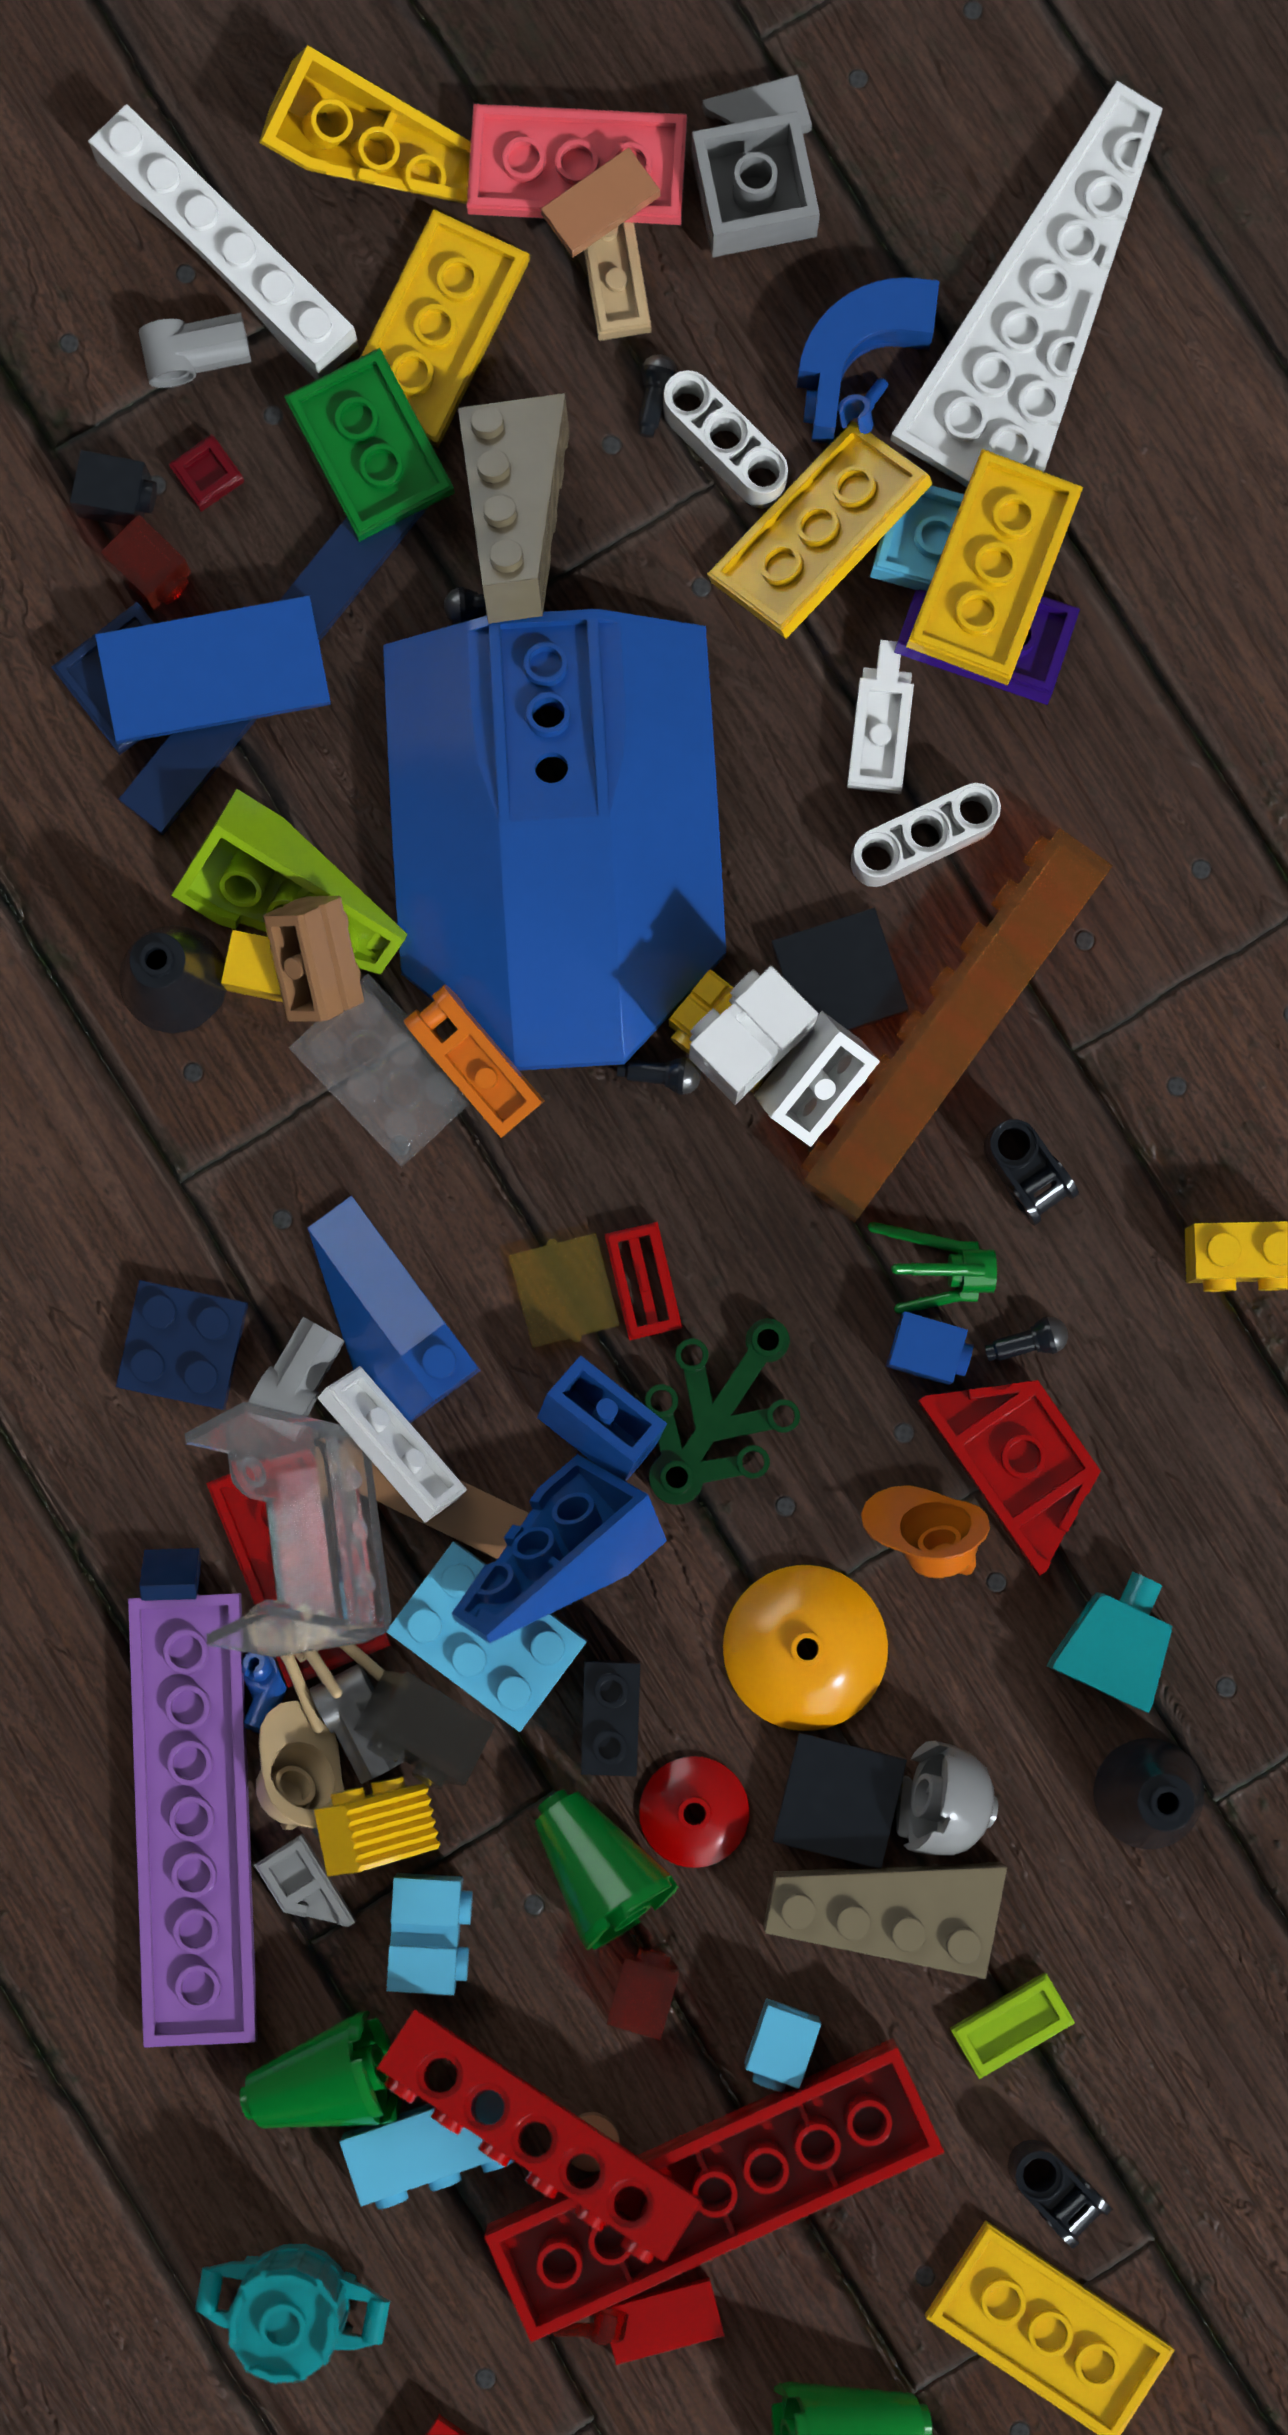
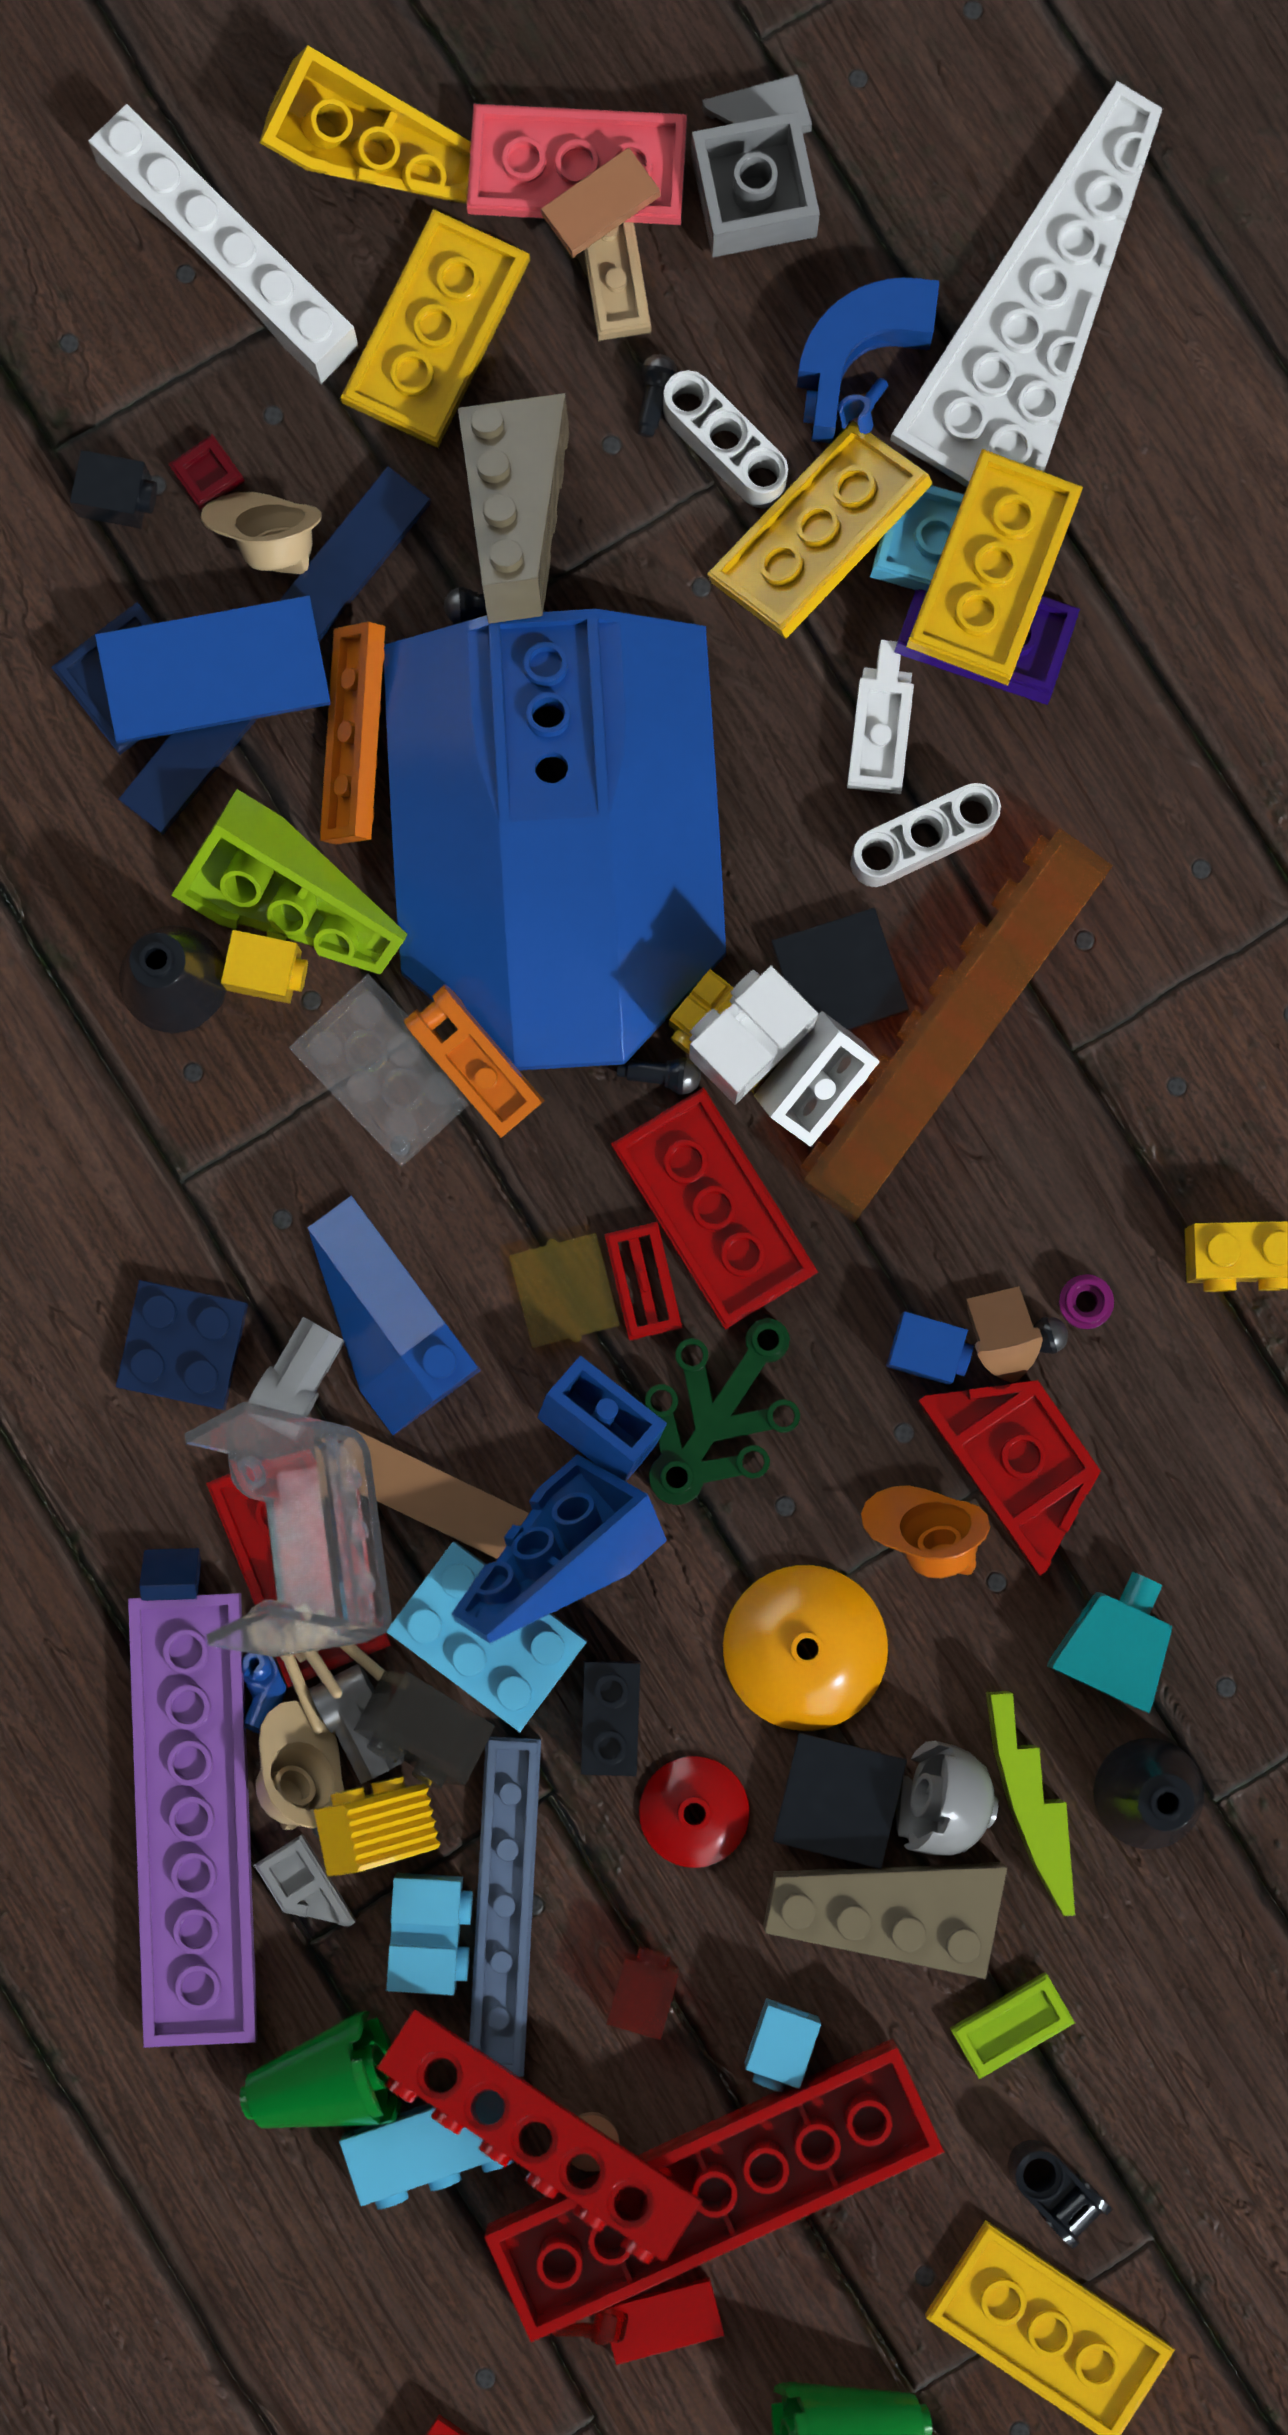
clear red brick [101,515,191,610] -> none
light grey piece [138,313,252,388] -> none
teal container [195,2244,390,2384] -> none
medium nougat brick [263,896,365,1022] -> none
green tile [284,348,455,542] -> none
white tile [318,1366,467,1523] -> none
green cone [534,1789,679,1951] -> none
green plant [868,1222,997,1314] -> none
black piece [984,1119,1079,1226] -> none
none -> tan piece [201,492,322,574]
none -> orange plate [320,622,385,845]
none -> sand blue tile [469,1736,542,2076]
none -> red tile [611,1087,818,1330]
none -> medium nougat tile [966,1286,1043,1383]
none -> lime slope [986,1691,1075,1916]
none -> magenta plate [1059,1274,1114,1329]

